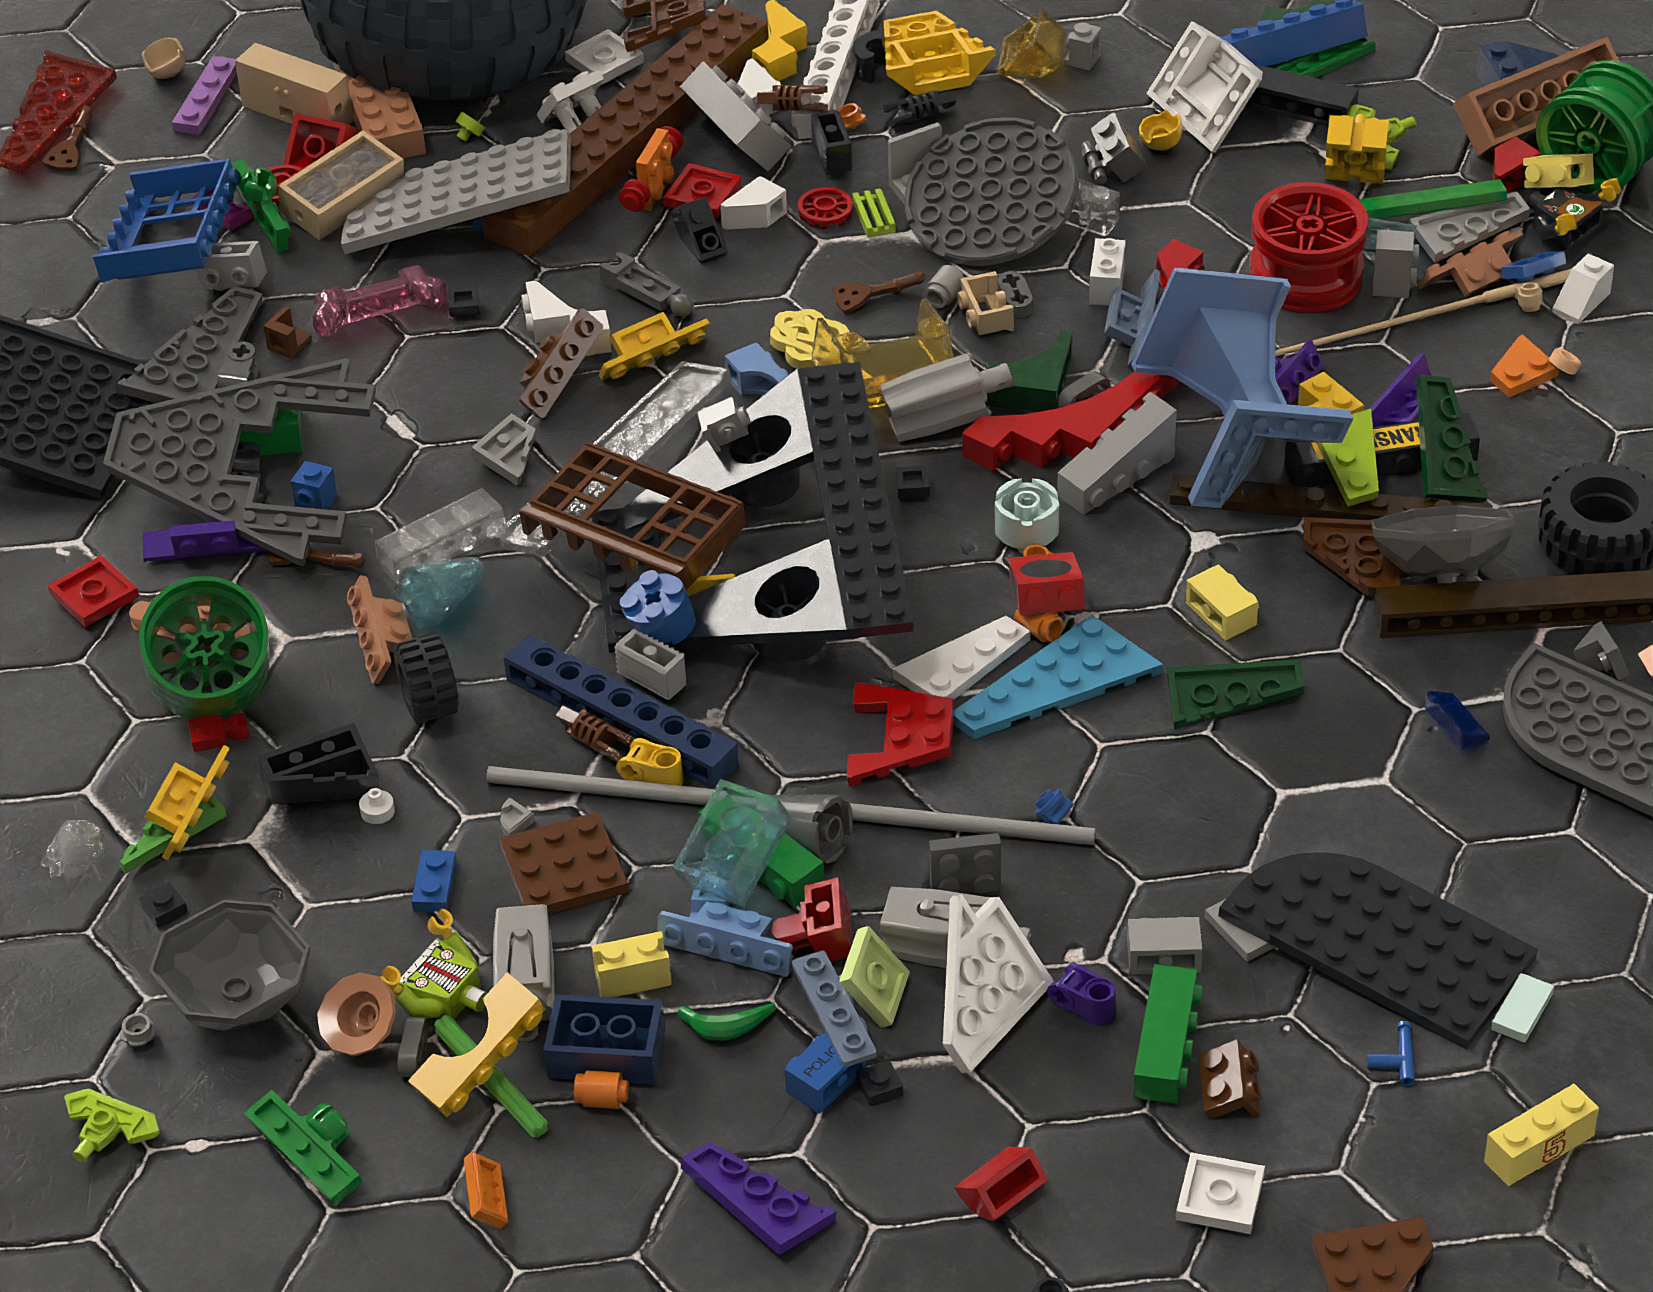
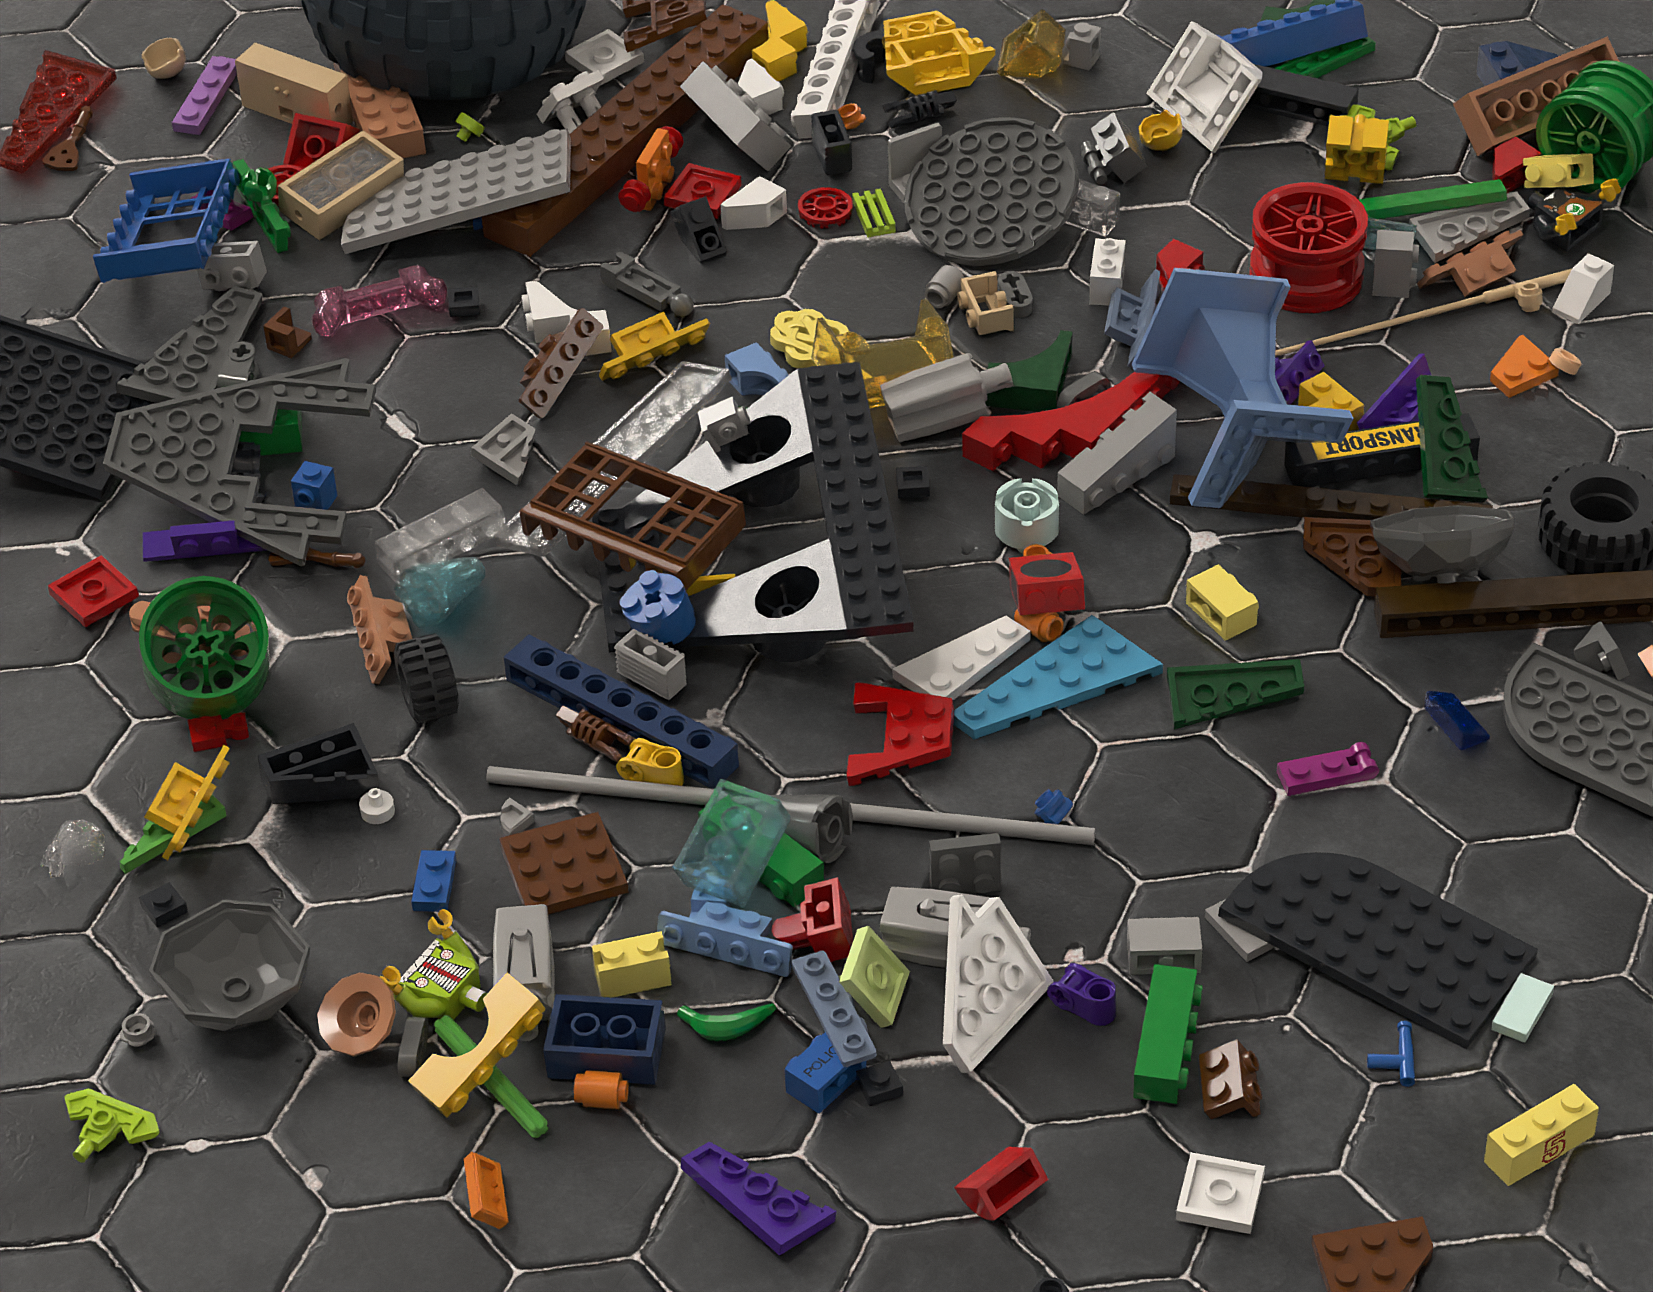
green plate [244,1090,363,1206] -> none
reddish brown hinge [757,85,828,112] -> none
reddish brown piece [833,271,926,314] -> none
lime wing [1317,409,1379,506] -> none
blue plate [1501,252,1566,283] -> none
none -> magenta plate [1277,742,1379,796]

